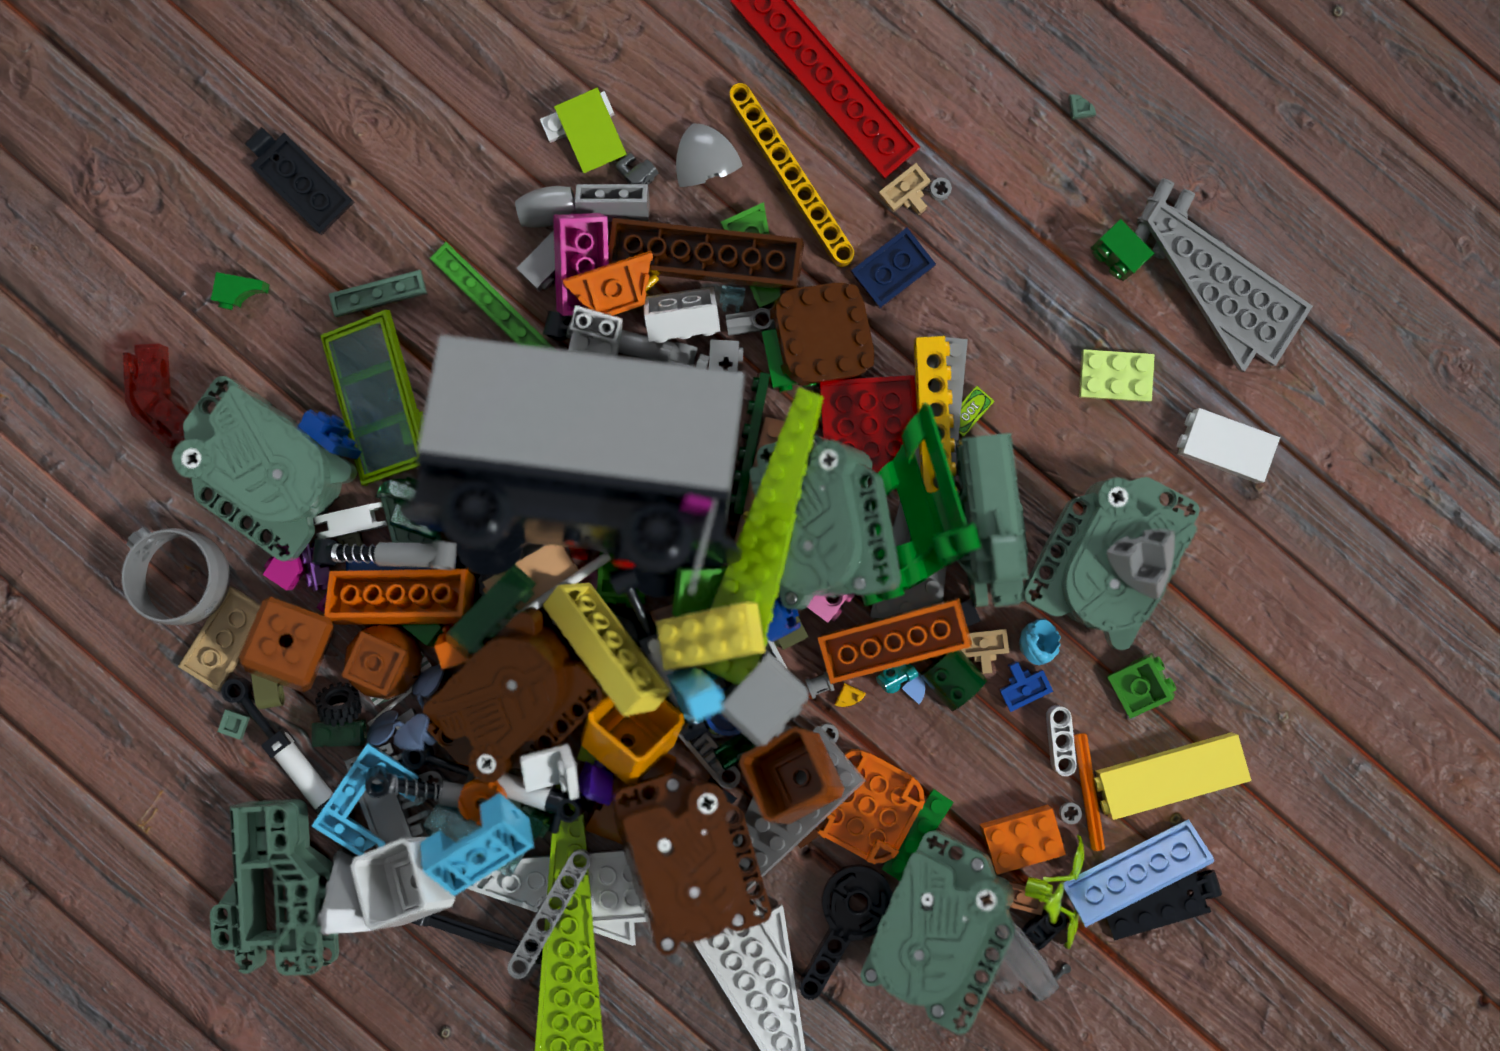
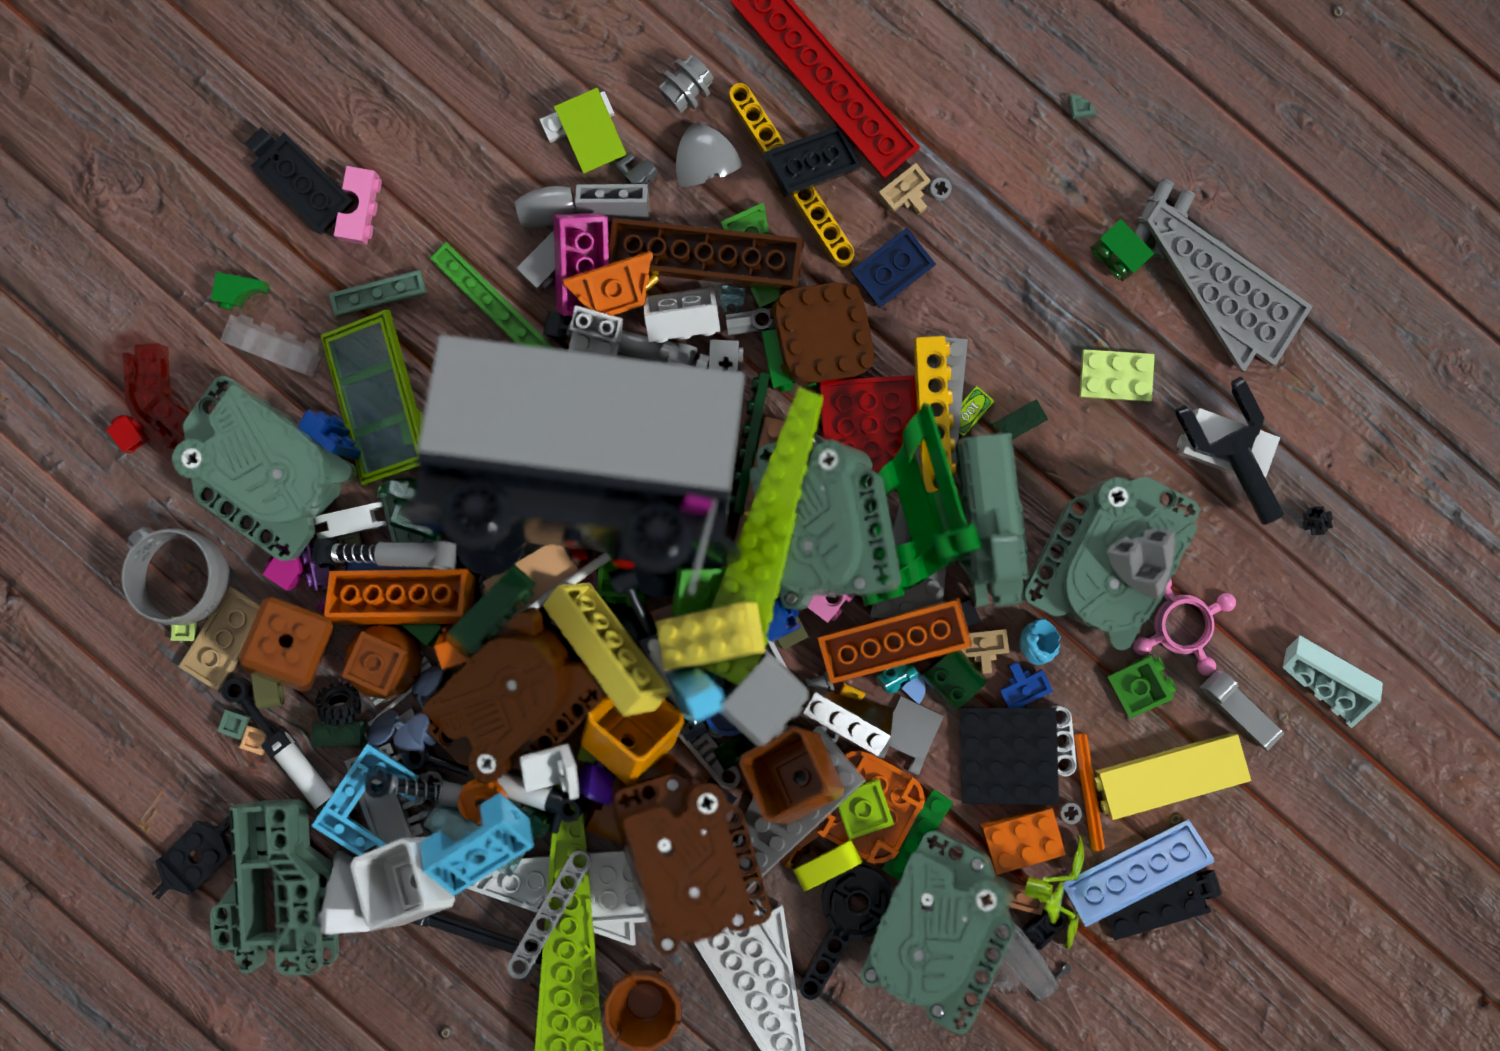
none -> red brick [106,415,150,454]
none -> black plate [152,816,232,899]
none -> yellowish green tile [170,617,197,641]
none -> clear brick [220,314,325,379]
none -> light nougat tile [239,725,269,755]
none -> bright pink arch [334,166,382,245]
none -> dark orange plate [604,969,682,1051]
none -> light grey piece [658,55,714,113]
none -> black plate [762,126,862,198]
none -> reddish brown tile [779,845,807,869]
none -> neon yellow beam [793,840,863,892]
none -> wedge [801,685,894,757]
none -> lime tile [838,778,894,840]
none -> light grey flag [874,696,944,775]
none -> black plate [960,707,1060,805]
none -> clear green brick [991,399,1048,440]
none -> bright pink piece [1133,579,1236,676]
none -> black piece [1175,377,1284,525]
none -> light grey beam [1199,670,1284,751]
none -> light aqua wedge [1283,635,1383,728]
none -> black gear [1302,506,1333,535]

